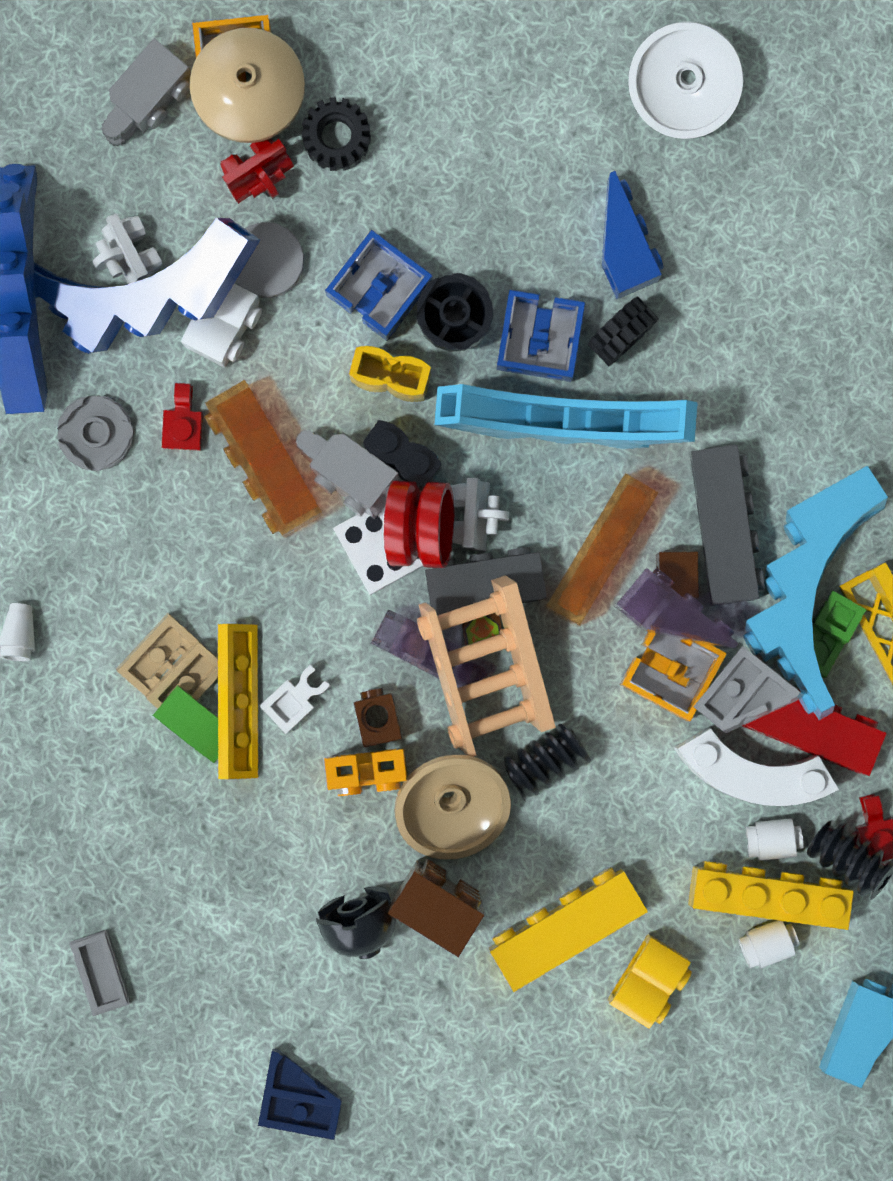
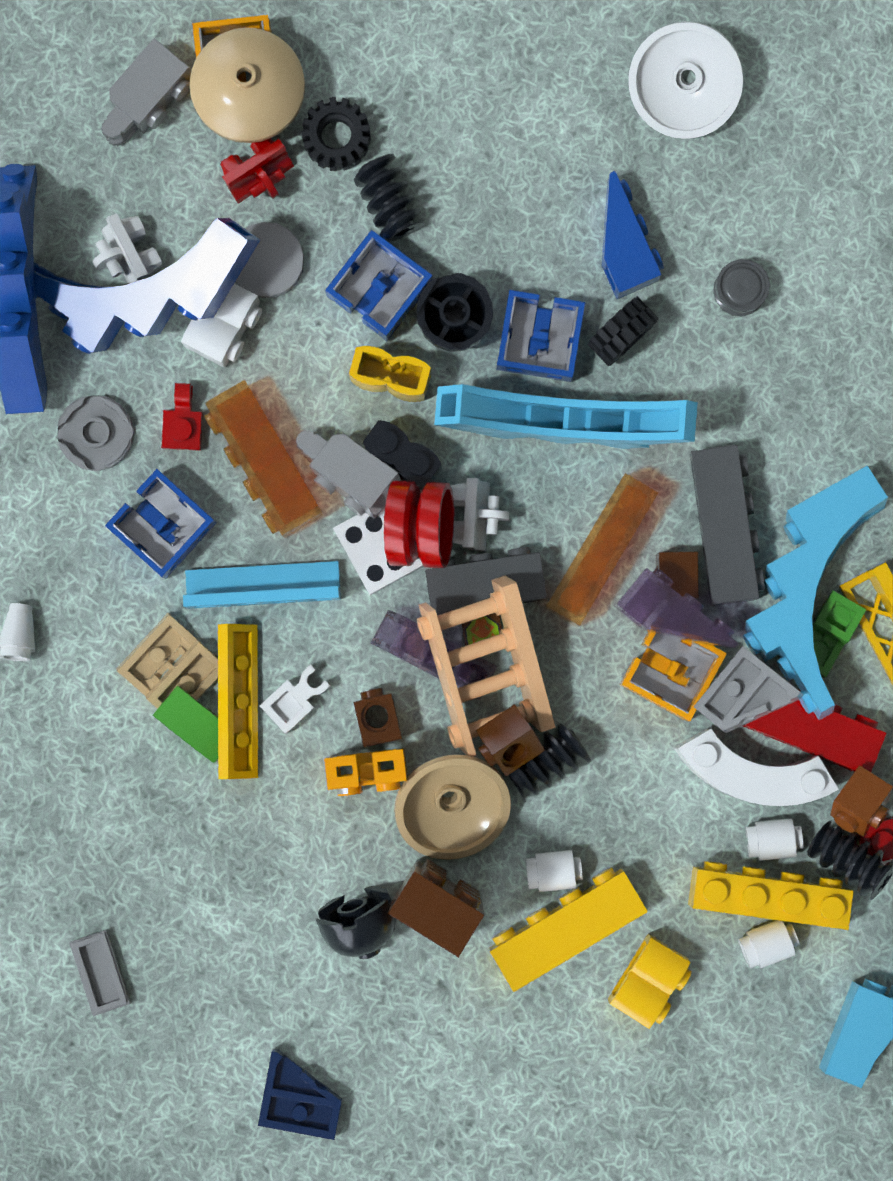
none -> piece [105,469,217,579]
none -> medium azure fence [183,561,341,609]
none -> black piece [354,154,425,242]
none -> reddish brown brick [475,704,545,776]
none -> white brick [526,850,583,892]
none -> dark grey wheel [713,259,770,317]
none -> dark orange brick [830,765,893,836]

